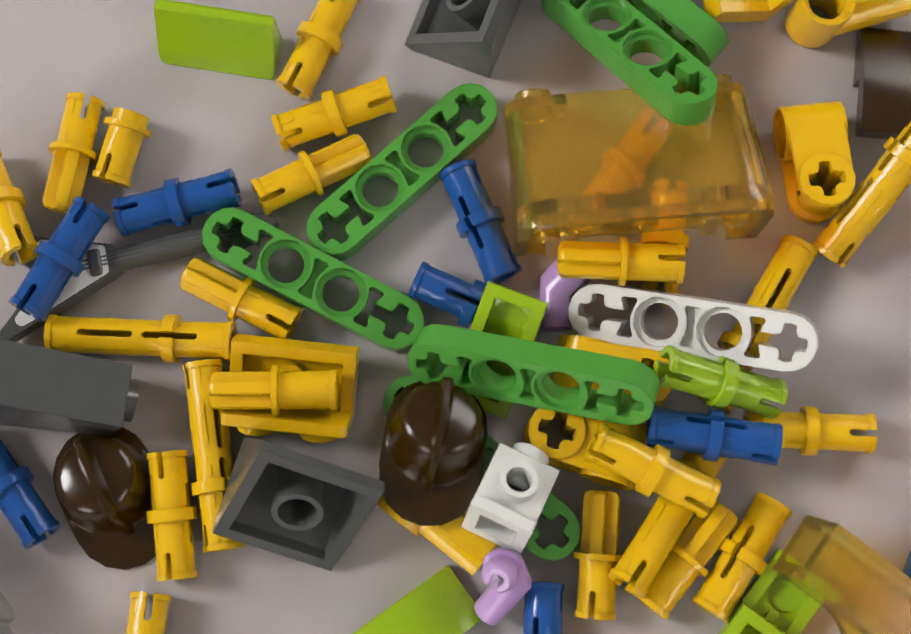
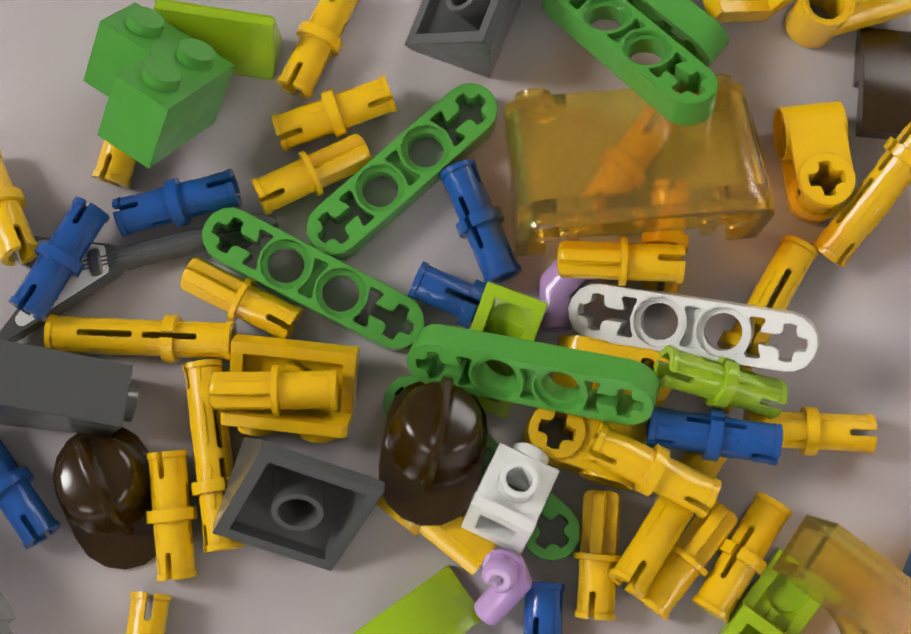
yellow axle [42,92,105,214] -> none
none -> bright green brick [83,2,235,168]

